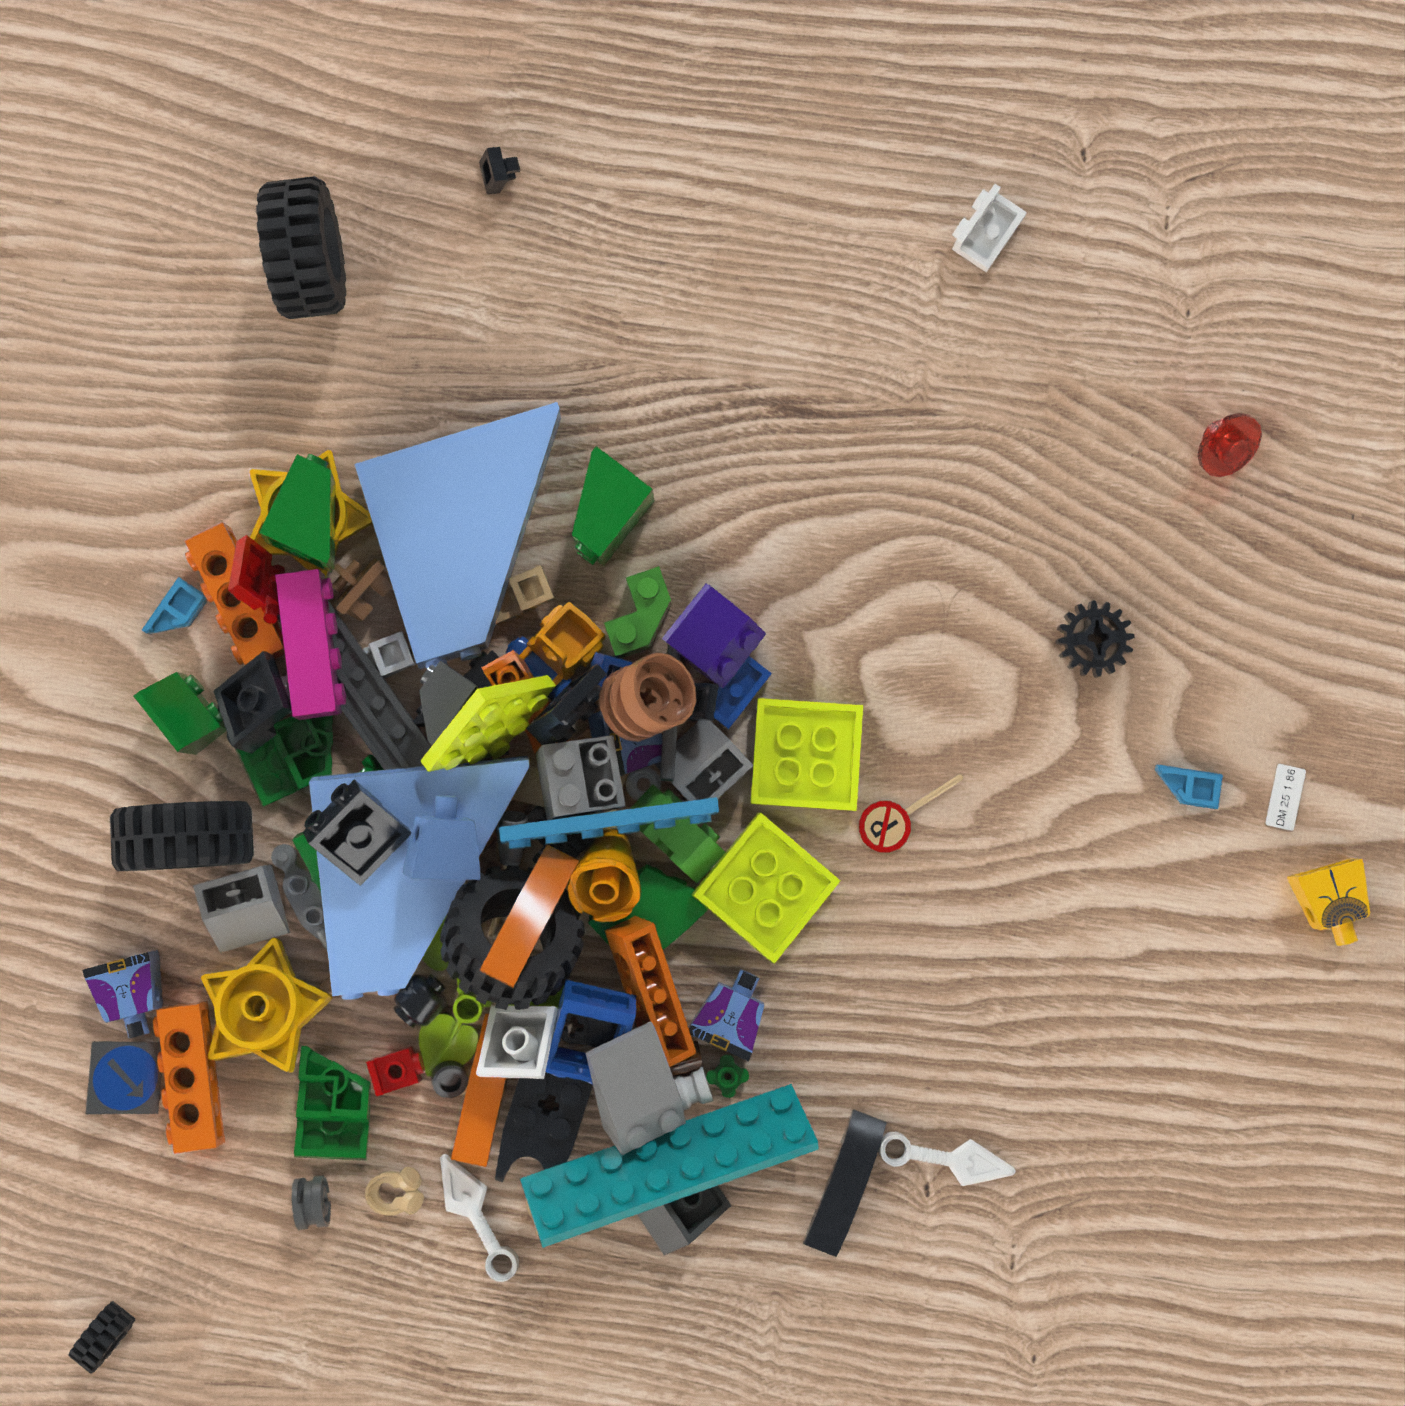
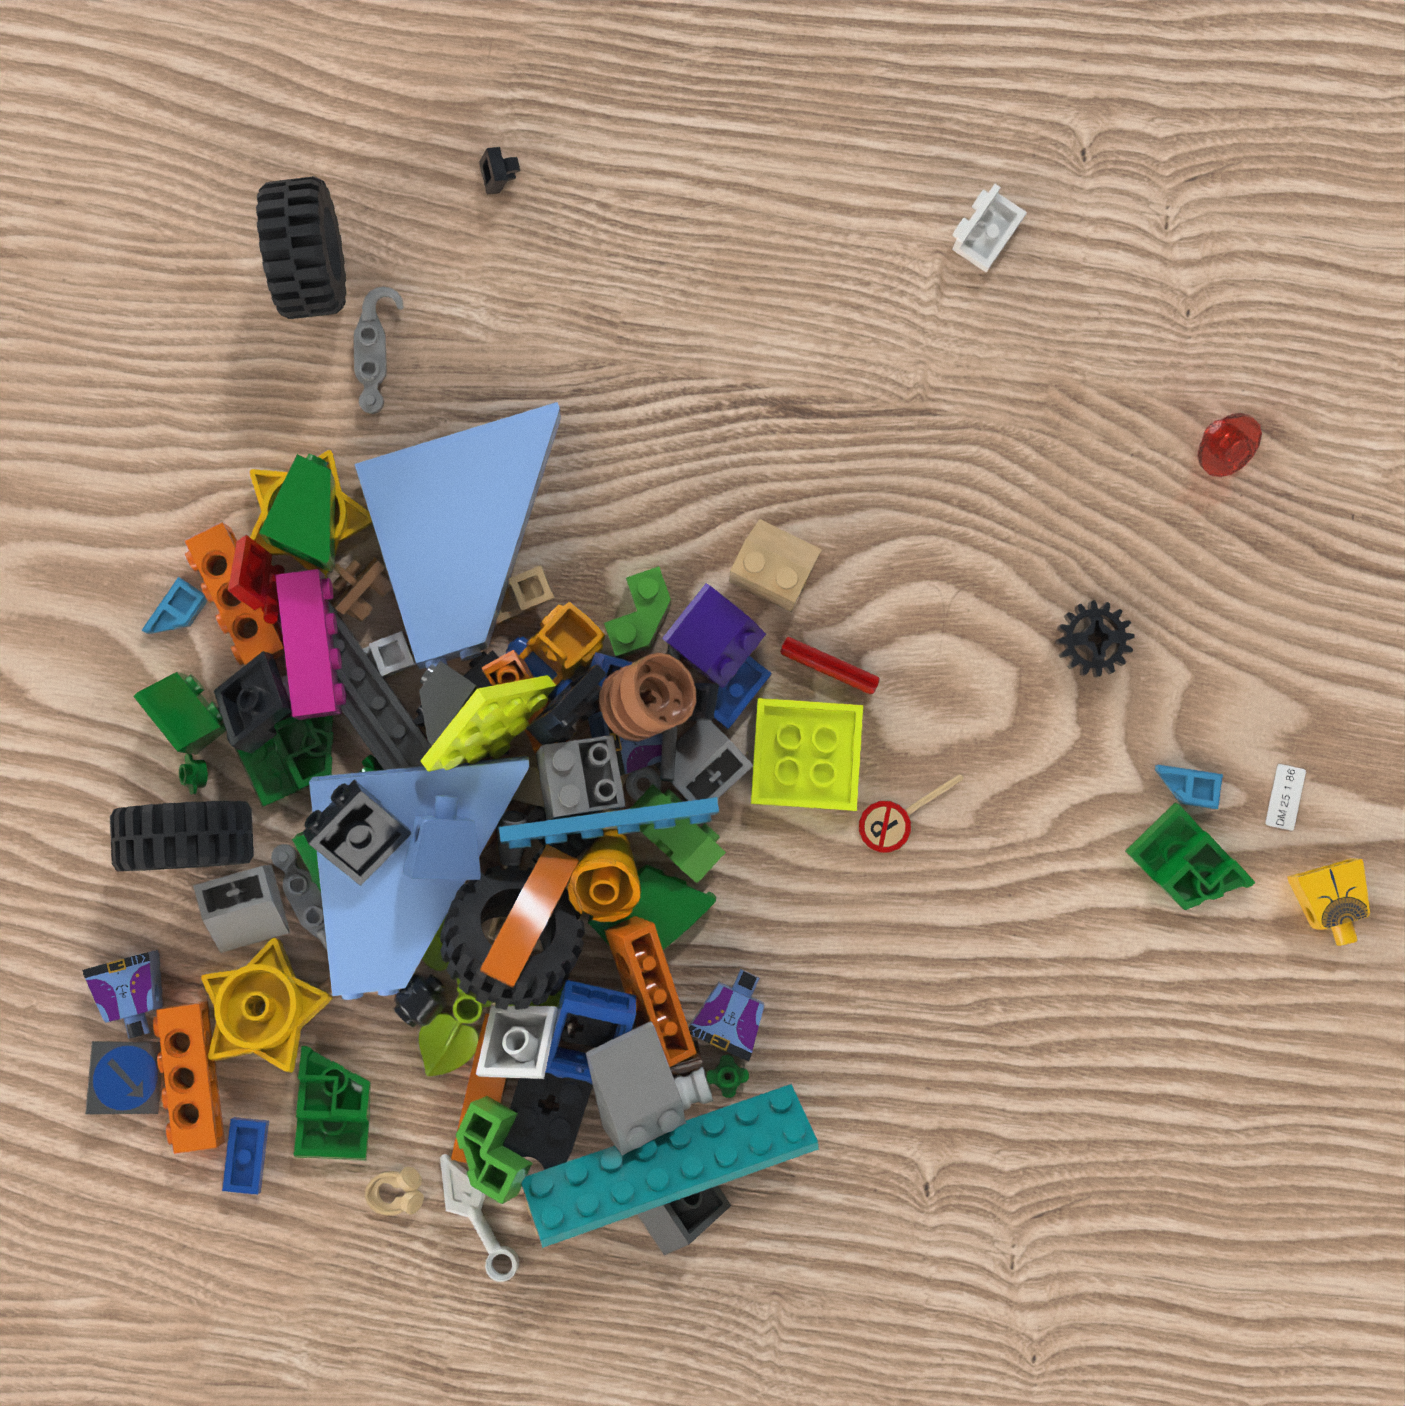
black tyre [68,1301,136,1374] -> none
dark grey wheel [292,1175,331,1230] -> none
red brick [366,1046,425,1097] -> none
black tile [431,1060,468,1098] -> none
green slope [572,446,655,566] -> none
neon yellow plate [691,812,841,964] -> none
black slope [803,1109,887,1257] -> none
white piece [878,1132,1015,1186] -> none
none -> green plate [179,754,208,795]
none -> blue plate [222,1117,269,1195]
none -> light grey piece [354,286,404,414]
none -> bright green brick [456,1096,533,1204]
none -> tan slope [729,519,822,612]
none -> red axle [780,637,880,694]
none -> green slope [1125,802,1256,910]

